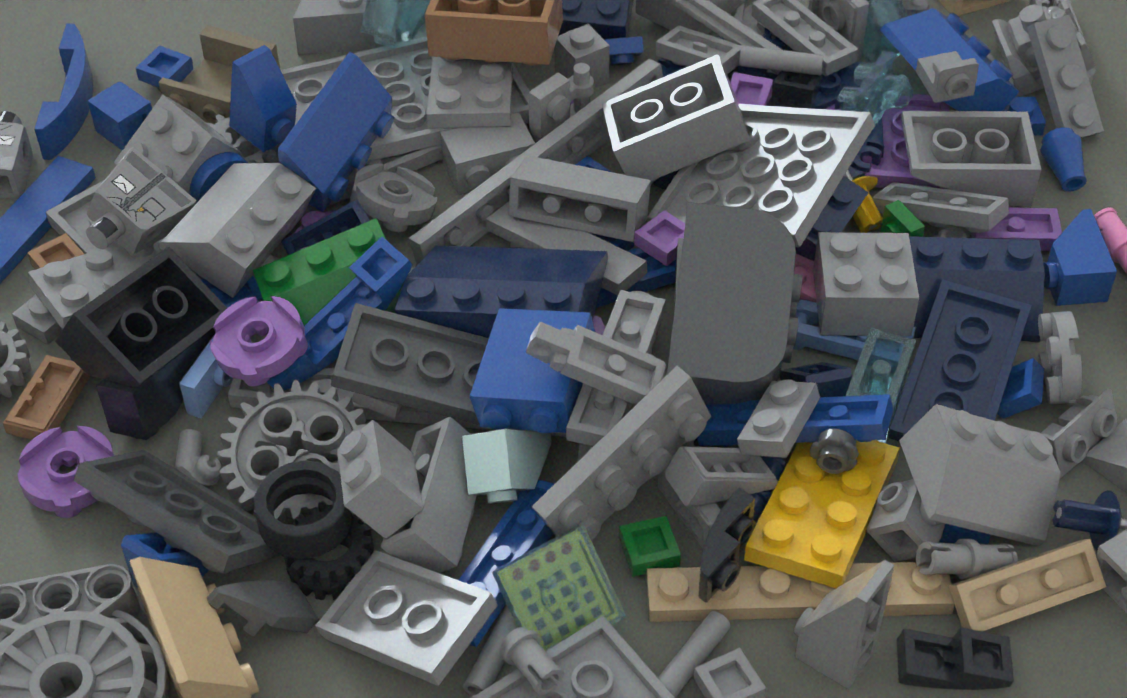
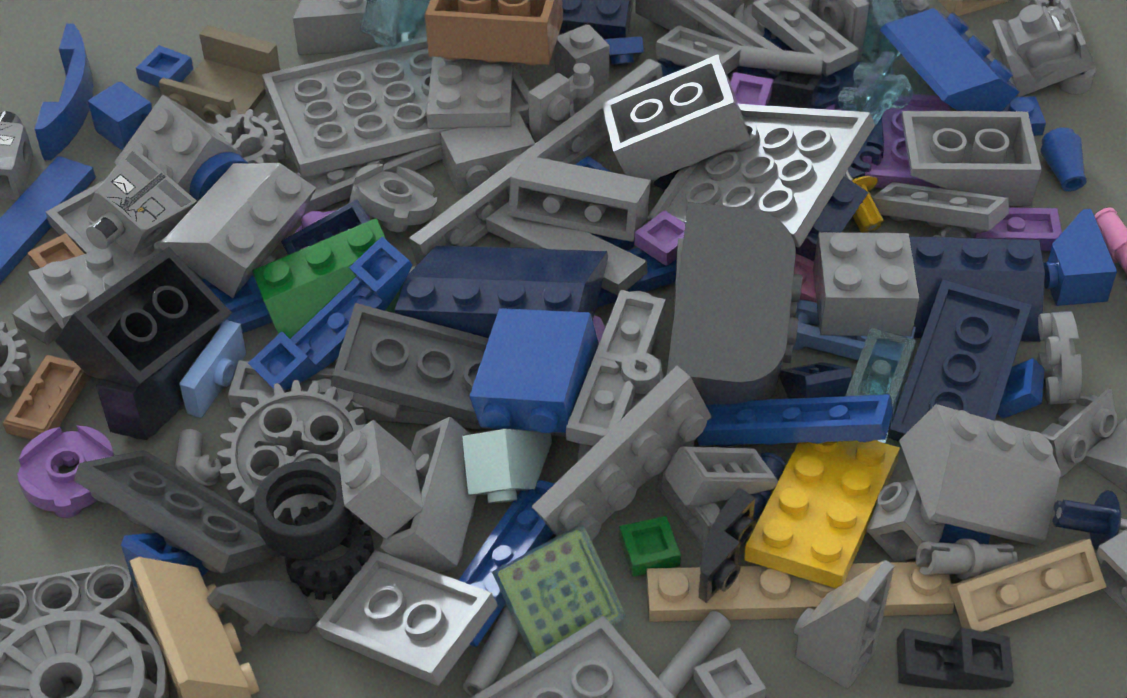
medium lavender plate [210,296,308,386] -> none
blue slope [229,45,297,153] -> none
blue slope [278,51,394,212] -> none
light grey pin [501,627,564,695] -> none
light grey hinge [526,322,666,405] -> none
light grey plate [737,380,820,458] -> none
dark grey plate [810,429,859,474] -> none
green plate [880,200,925,237] -> none
light grey bracket [916,51,979,103] -> none
light grey plate [1027,14,1104,139] -> none

